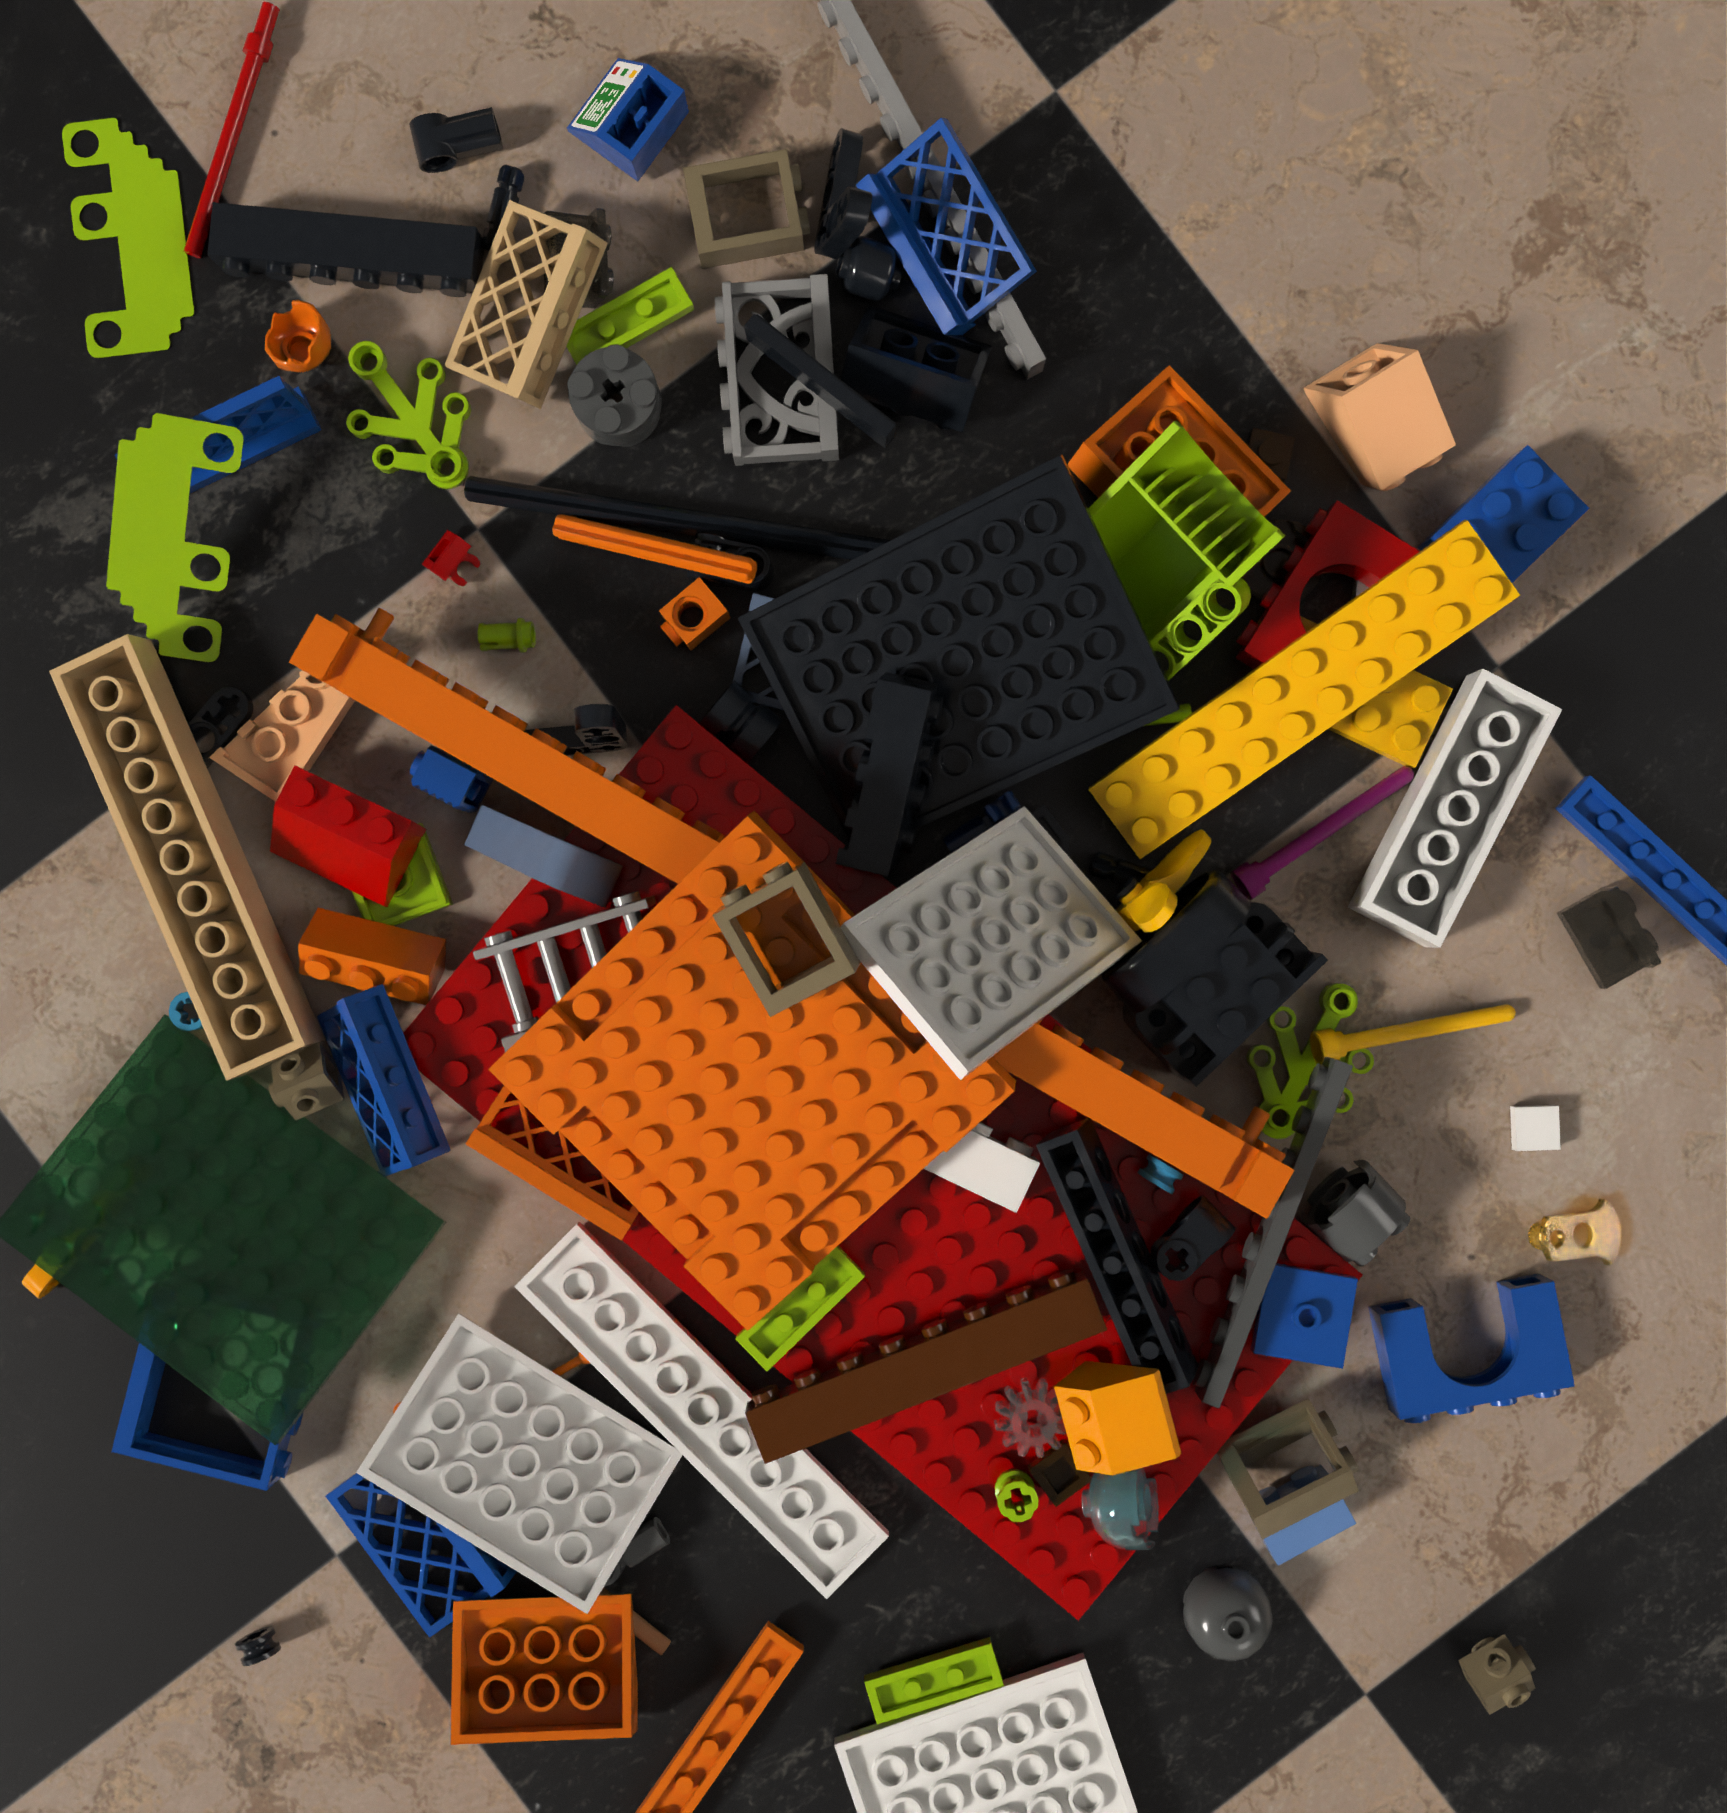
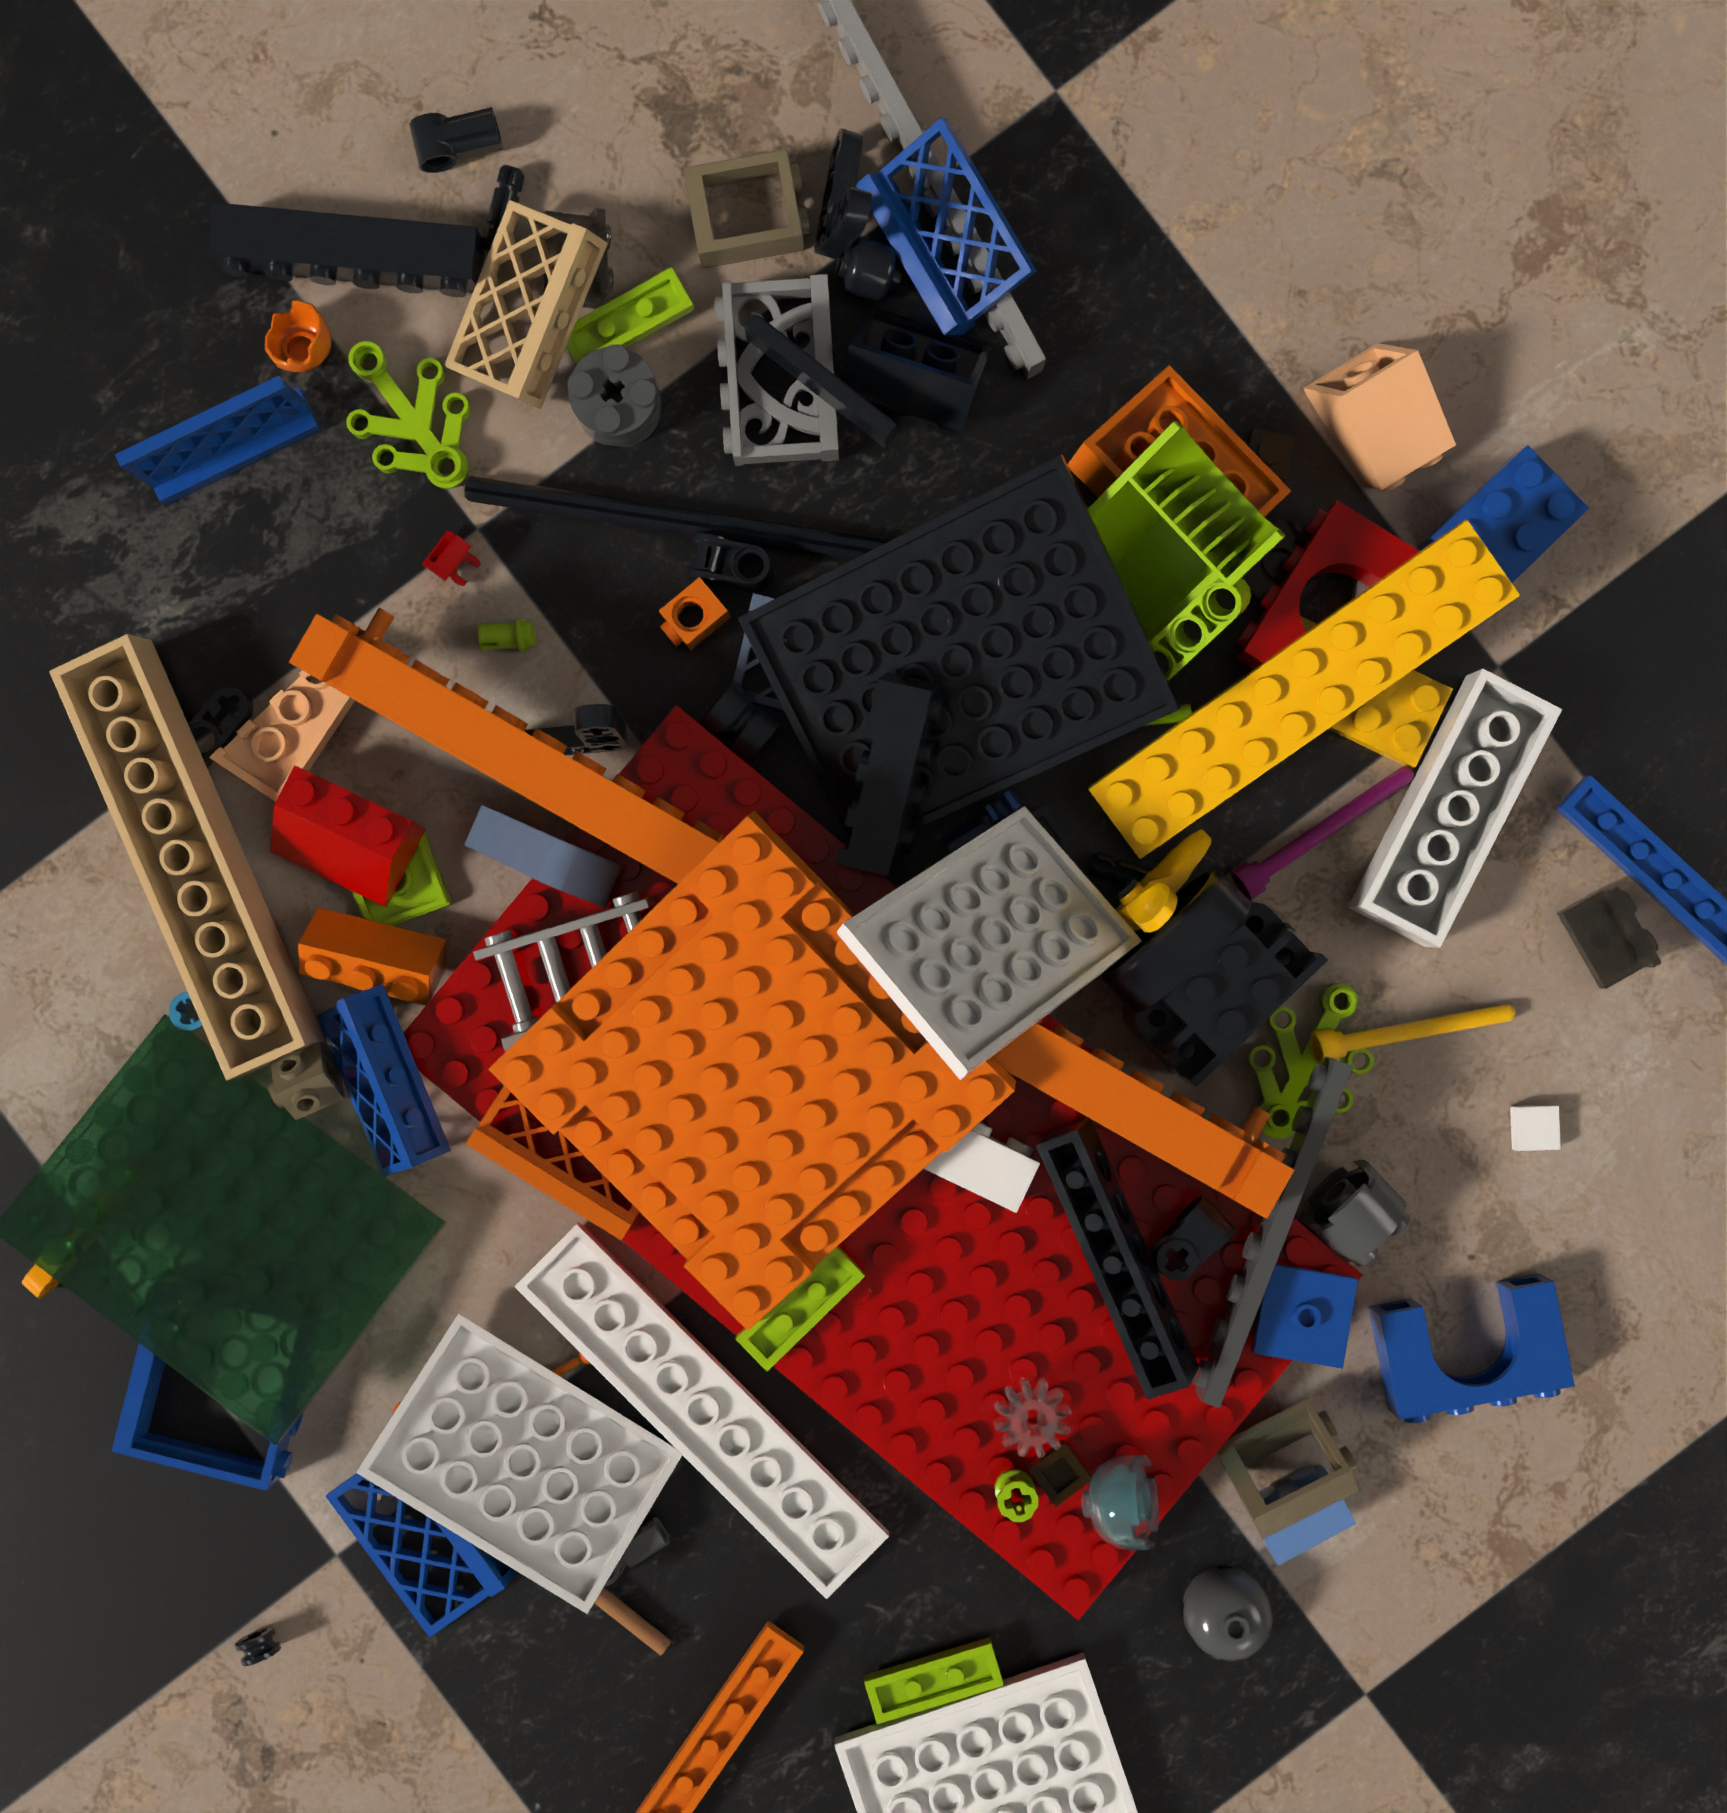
lime piece [62,118,194,358] -> none
lime piece [106,413,243,662] -> none
red bar [183,2,280,258] -> none
blue brick [410,745,493,813] -> none
orange slope [451,1594,638,1745] -> none
orange axle [552,514,757,584] -> none
blue slope [567,58,689,182] -> none
dark tan window [712,861,861,1017] -> none
reddish brown brick [745,1269,1107,1464] -> none
light orange slope [1054,1361,1181,1476] -> none
dark azure bush [1137,1154,1184,1194] -> none
dark tan brick [1458,1634,1536,1715] -> none
clear yellow piece [1528,1199,1621,1266] -> none

